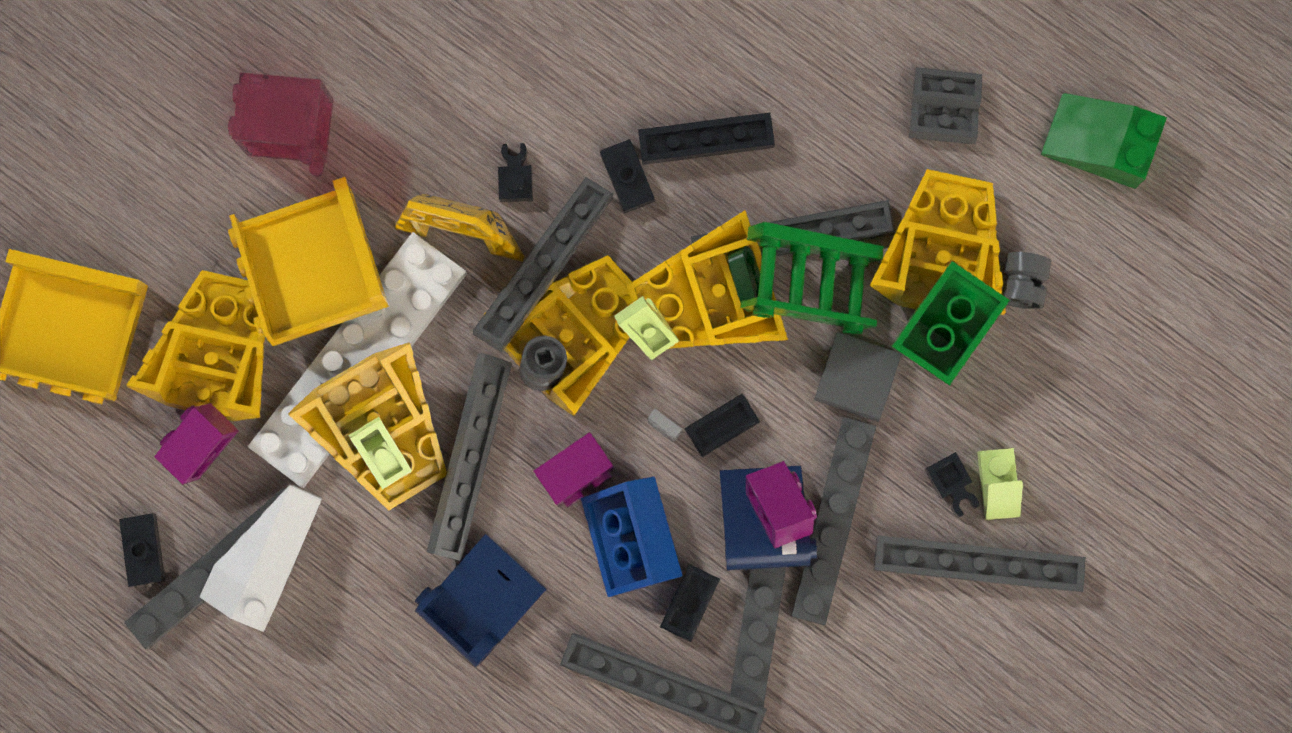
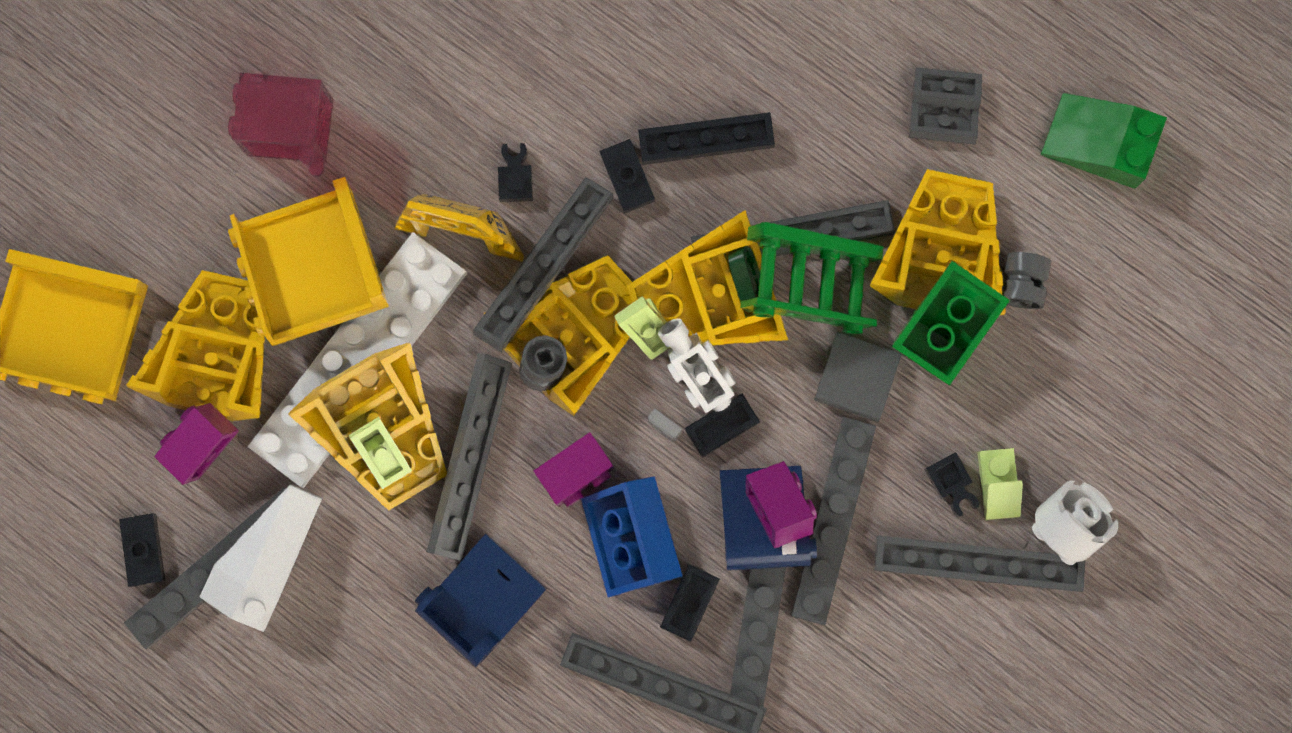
none -> white brick [658,318,736,413]
none -> white brick [1032,481,1118,565]

